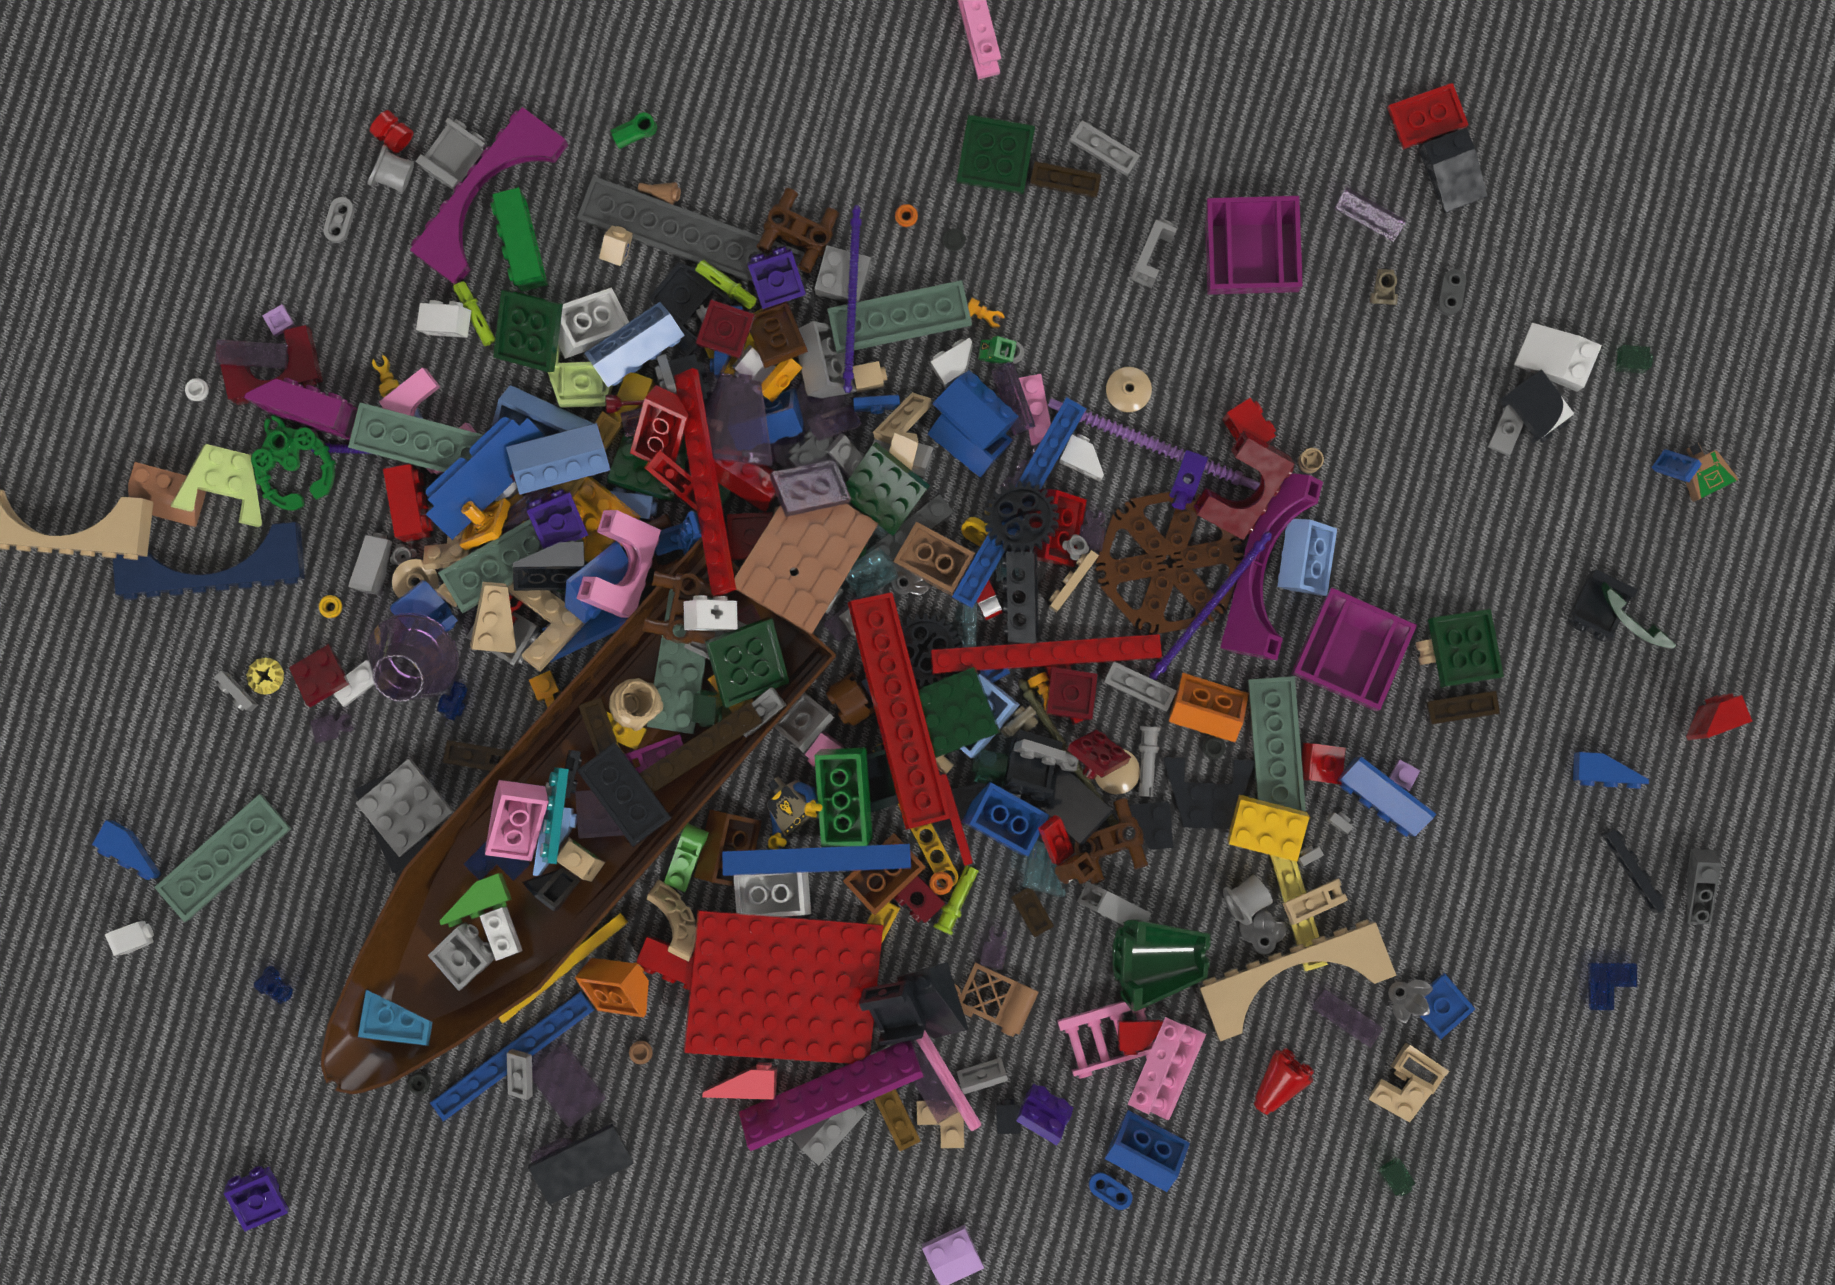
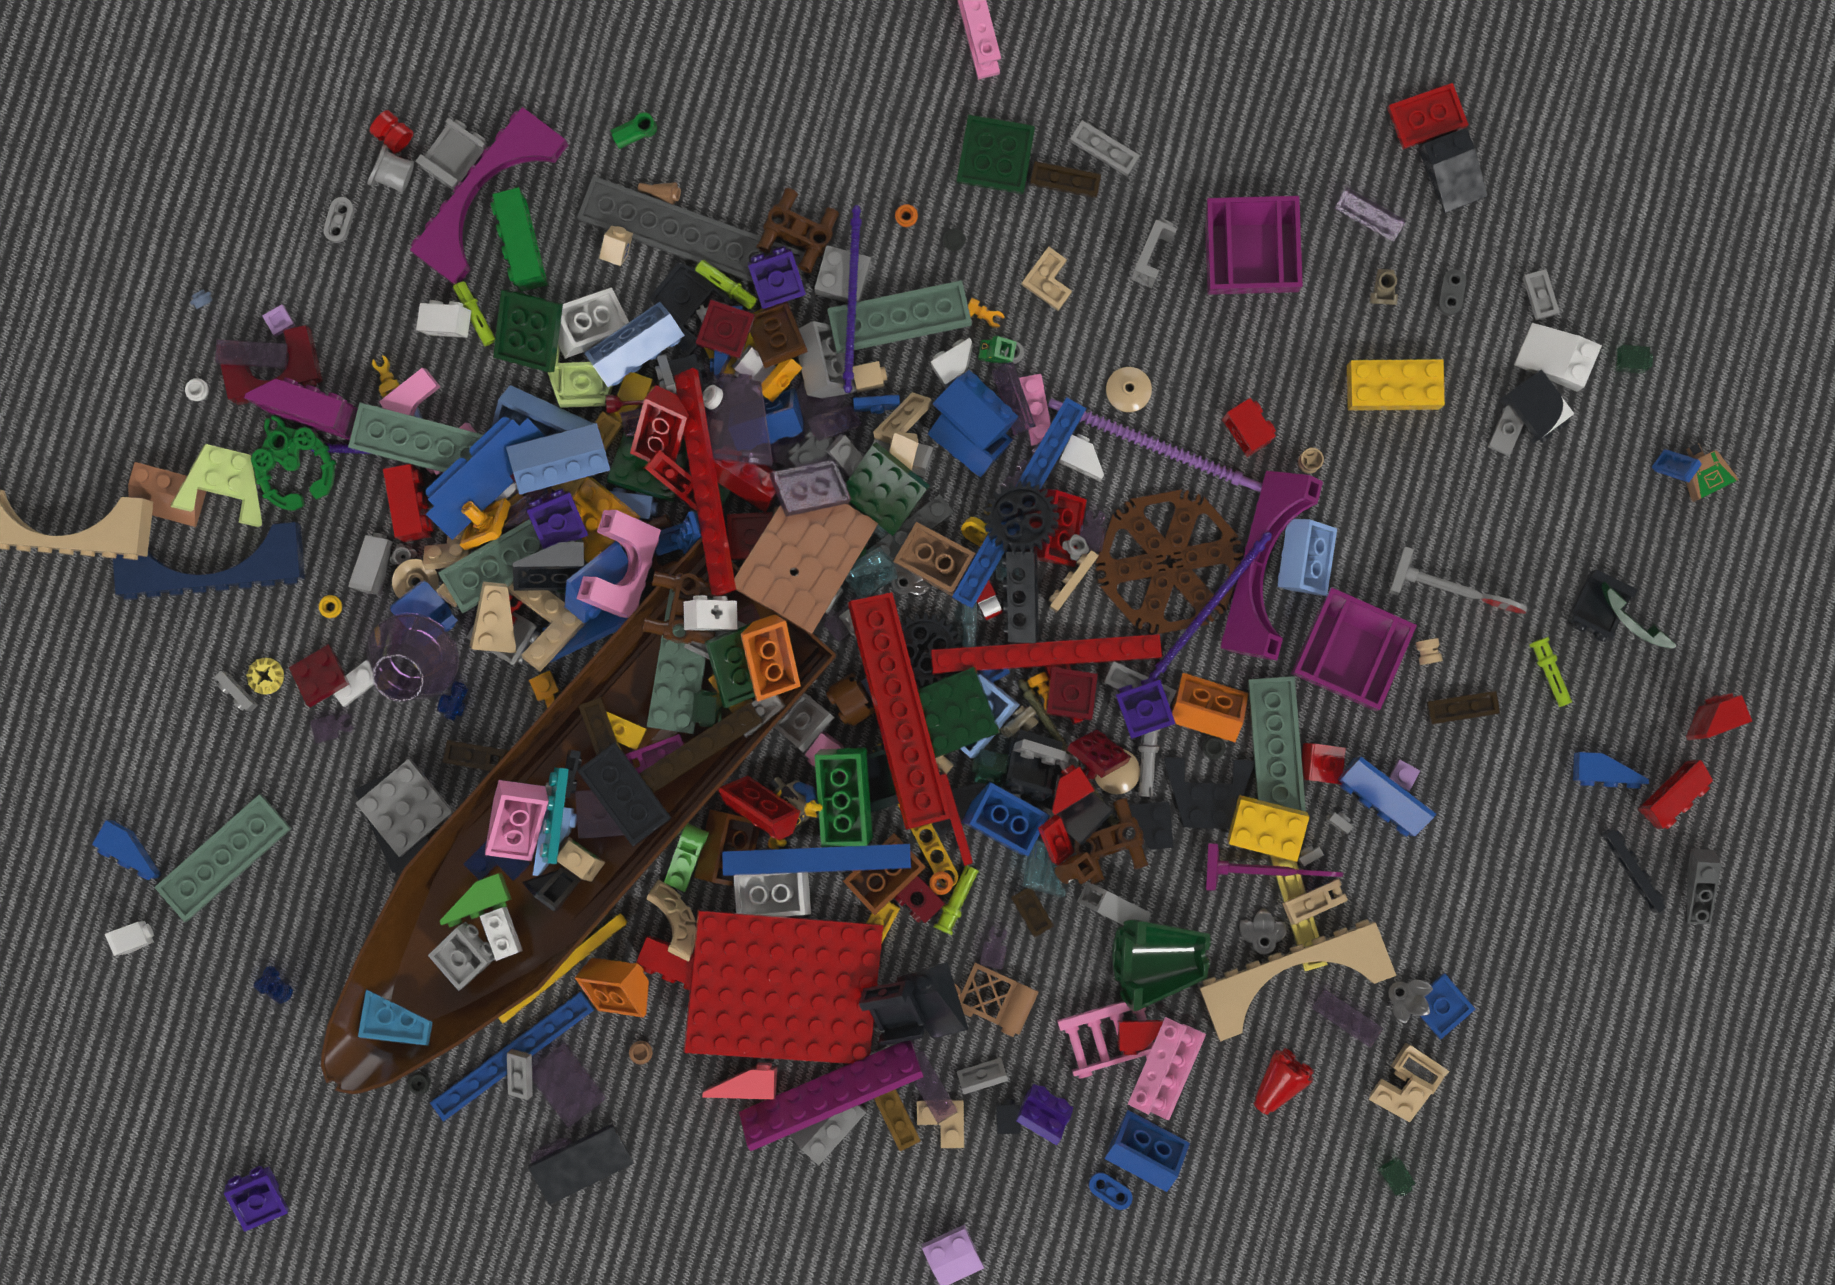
tan helmet [609,678,663,731] -> none
bright pink axle [916,1031,981,1131] -> none
dark purple torso [1169,450,1208,510] -> none
dark red arch [1193,431,1294,540] -> none
light grey piece [1223,875,1273,925] -> none
dark green plate [1428,609,1504,687] -> none
clear blue plate [1588,963,1638,1010] -> none
none -> sand blue plate [190,289,213,309]
none -> white tile [702,385,723,409]
none -> red slope [719,775,801,840]
none -> orange slope [741,614,801,701]
none -> tan plate [1021,247,1072,311]
none -> red slope [1052,764,1095,815]
none -> dark purple plate [1115,677,1176,739]
none -> magenta piece [1206,843,1344,891]
none -> yellow brick [1347,359,1445,410]
none -> light grey piece [1389,547,1527,614]
none -> light grey plate [1523,269,1560,320]
none -> lime pin [1529,636,1573,707]
none -> red slope [1638,760,1713,829]

